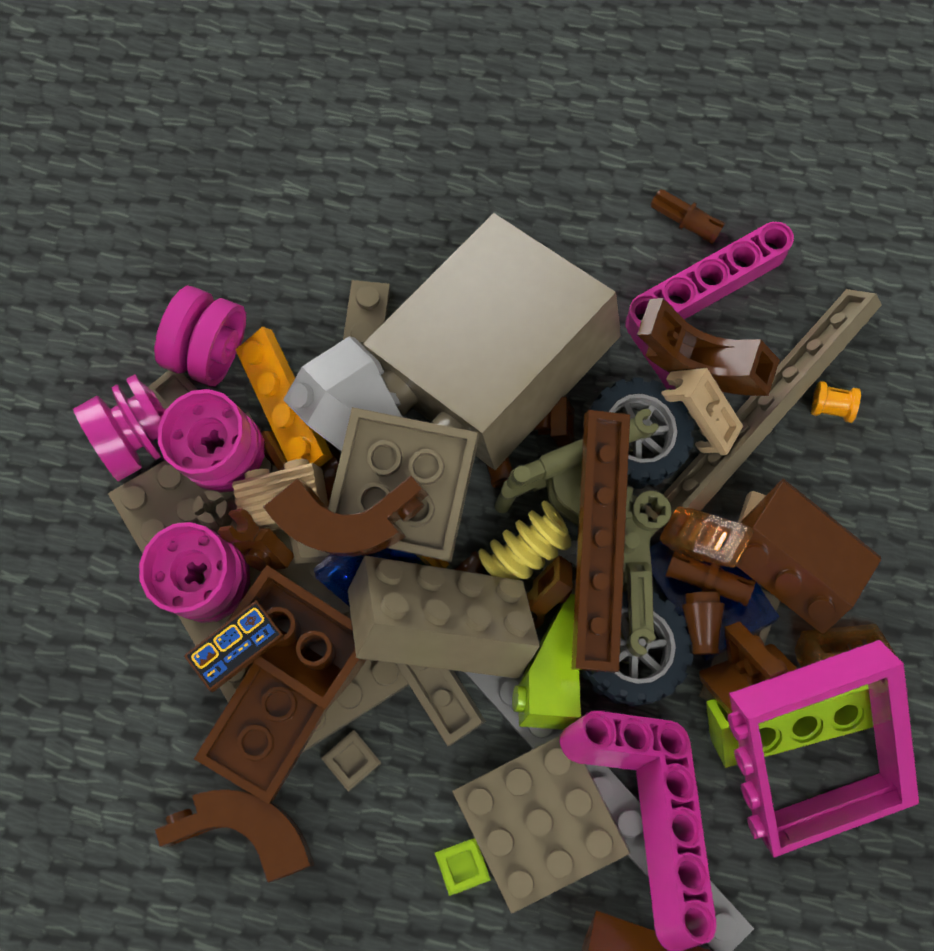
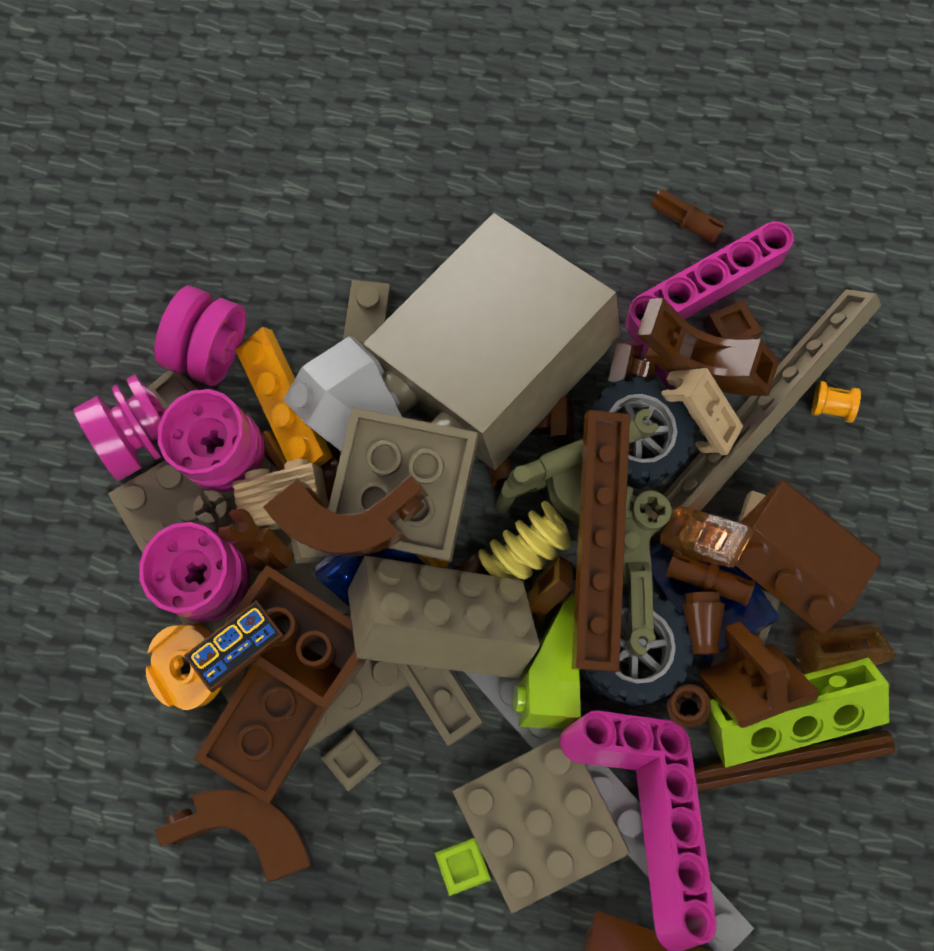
dark pink window [727,640,919,857] -> none
none -> light orange plate [146,623,222,710]
none -> reddish brown tile [608,341,656,382]
none -> reddish brown cone [667,684,711,728]
none -> reddish brown axle [694,731,895,791]
none -> reddish brown plate [707,300,762,340]

